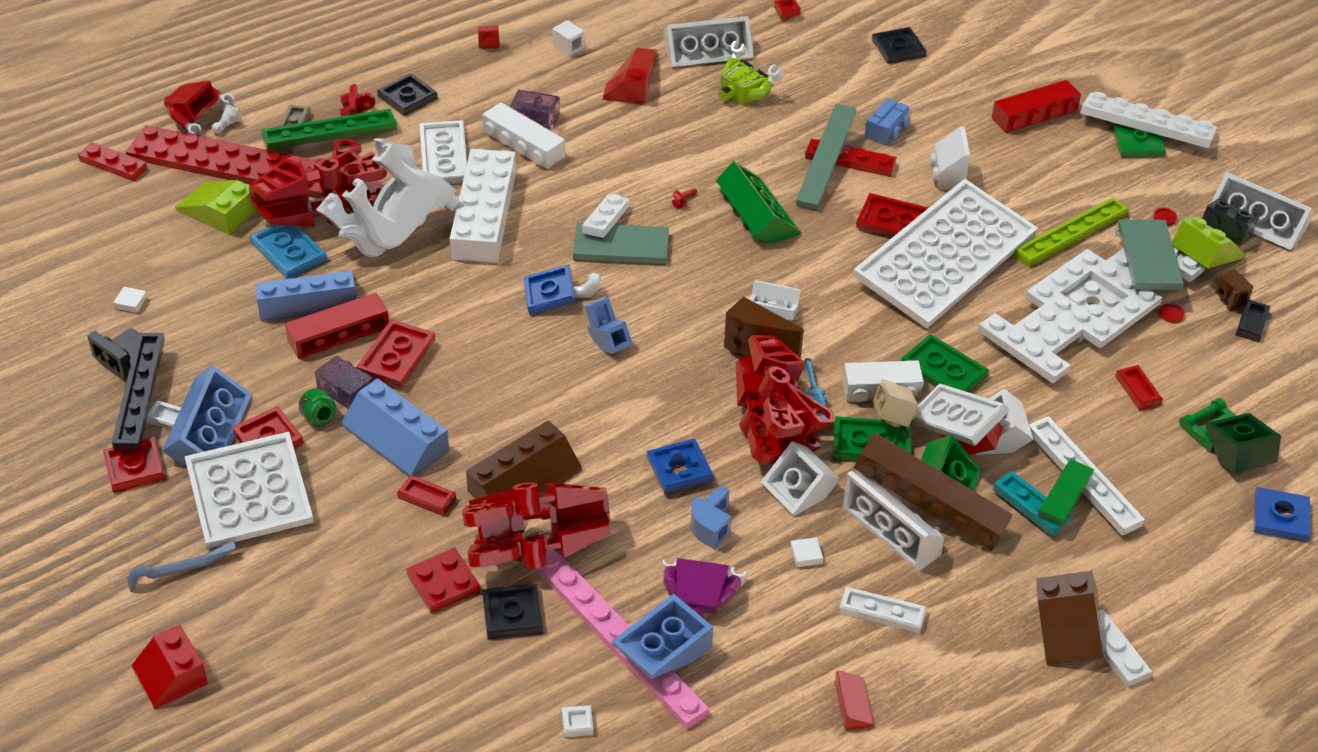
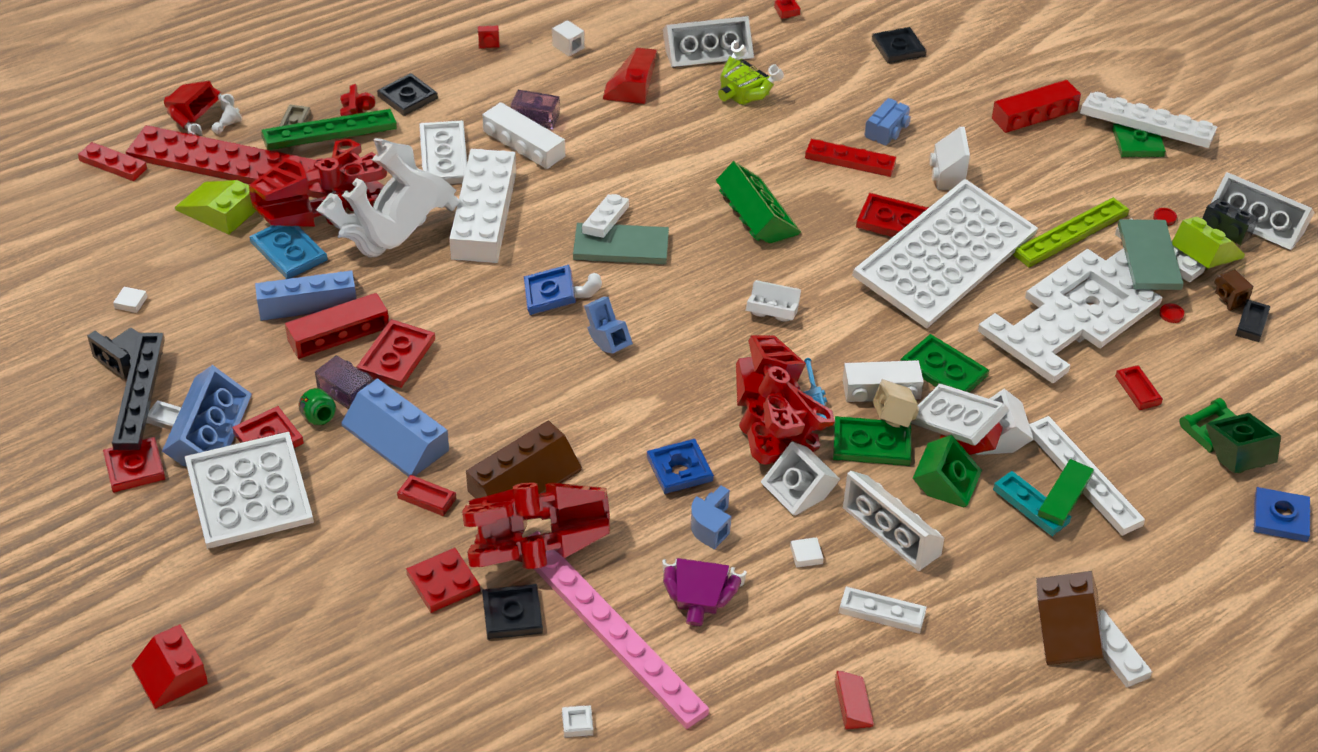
sand blue piece [127,541,237,592] -> none
medium blue slope [612,594,713,679] -> none
red hand [671,188,697,209] -> none
reddish brown slope [724,296,804,358] -> none
sand green tile [796,103,857,210] -> none
reddish brown brick [853,432,1013,550] -> none

